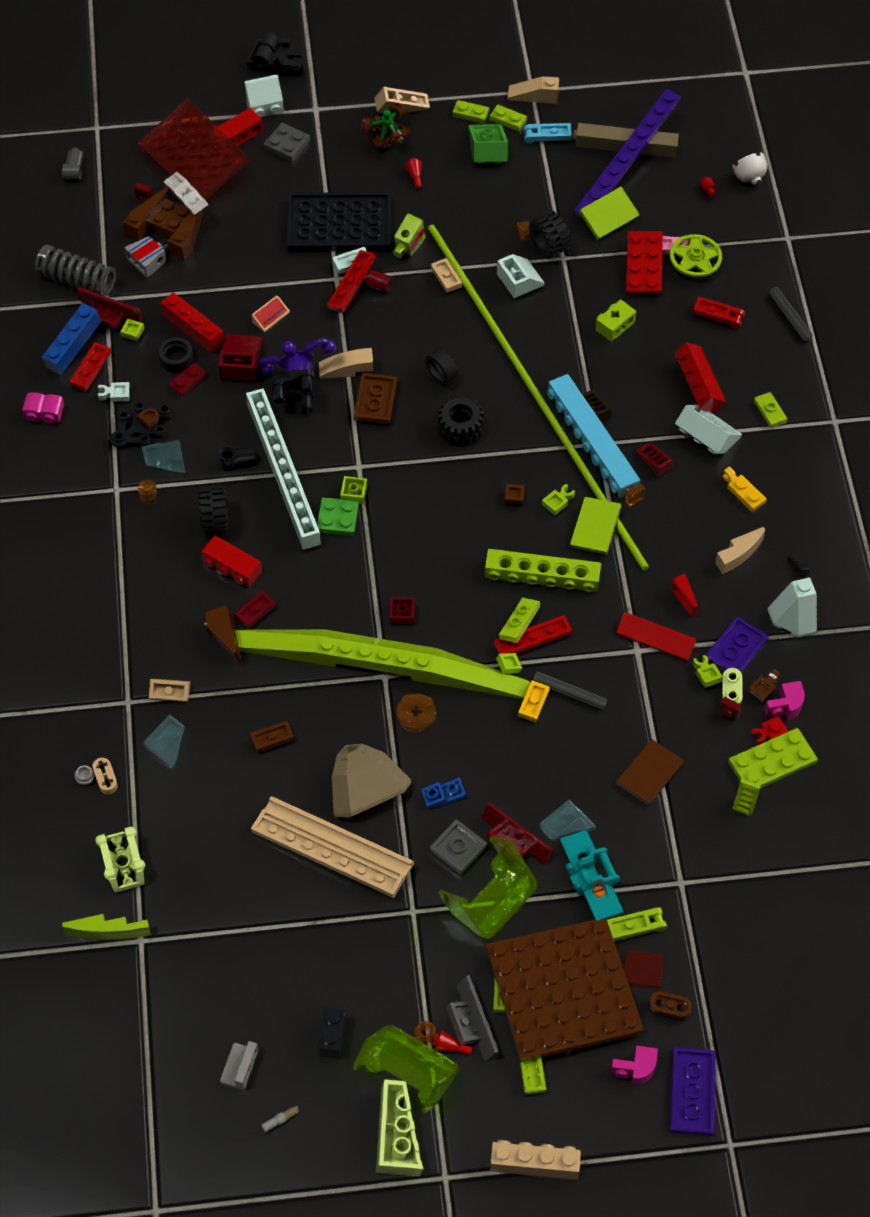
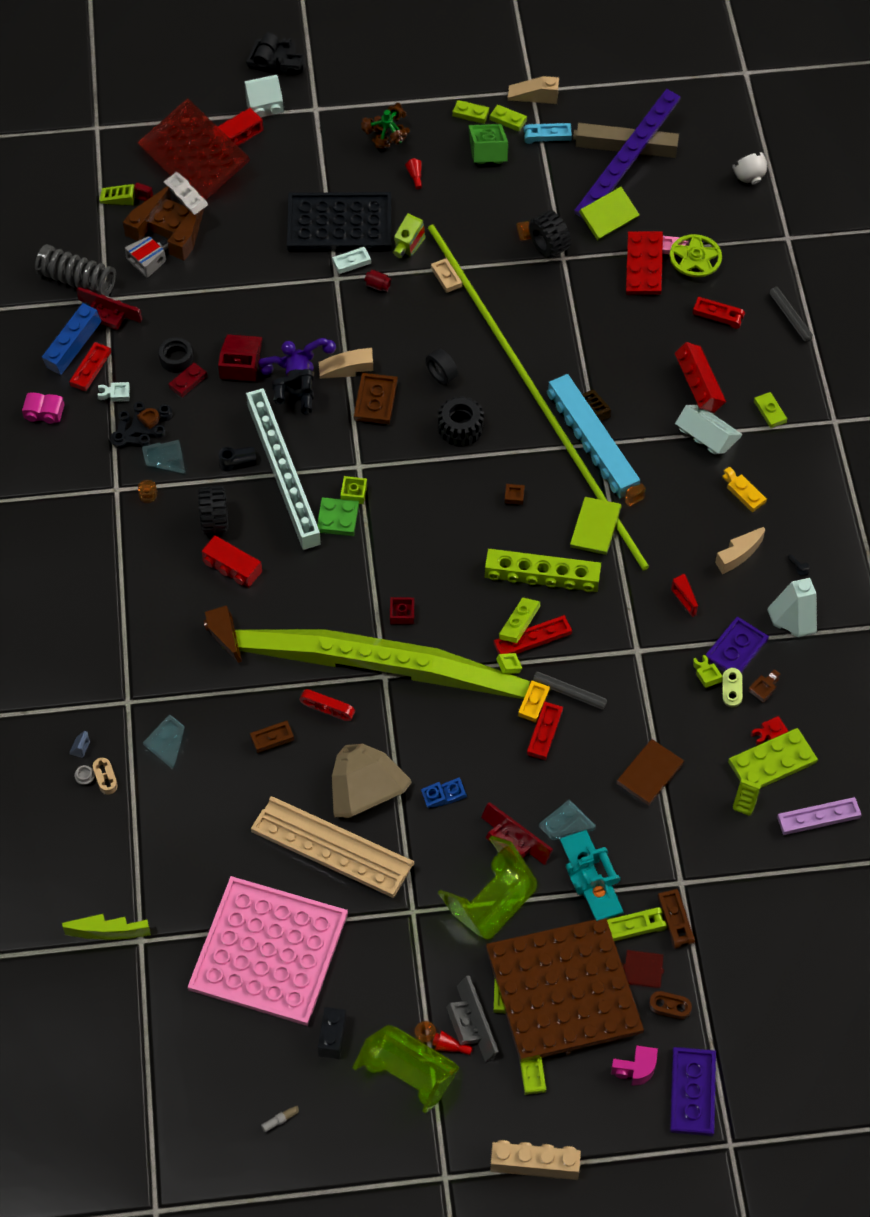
dark grey piece [62,148,84,180] -> none
yellowish green piece [95,827,145,892] -> none
lime plate [120,319,145,341] -> none
tan slope [149,679,191,701] -> none
red brick [161,292,224,354] -> none
light grey panel [220,1041,258,1090] -> none
dark red plate [234,590,276,629] -> none
slope [252,296,290,333] -> none
dark grey plate [264,123,310,162] -> none
red plate [327,250,376,312] -> none
tan slope [375,87,430,113] -> none
yellowish green wedge [376,1079,423,1176] -> none
clear orange plate [397,694,436,732] -> none
dark grey plate [430,819,487,875] -> none
light aqua slope [497,254,545,298] -> none
lime plate [542,484,575,515] -> none
lime brick [596,299,636,342] -> none
red slope [616,612,696,661] -> none
dark red slope [635,442,673,477] -> none
red cylinder [700,177,716,197] -> none
dark red plate [719,696,742,720] -> none
dark pink brick [765,681,805,720] -> none
none -> sand blue slope [70,731,90,758]
none -> lime slope [99,184,135,205]
none -> bright pink plate [187,876,348,1026]
none -> red beam [299,689,355,721]
none -> red plate [527,701,563,760]
none -> reddish brown plate [657,889,695,949]
none -> lavender plate [777,797,861,835]

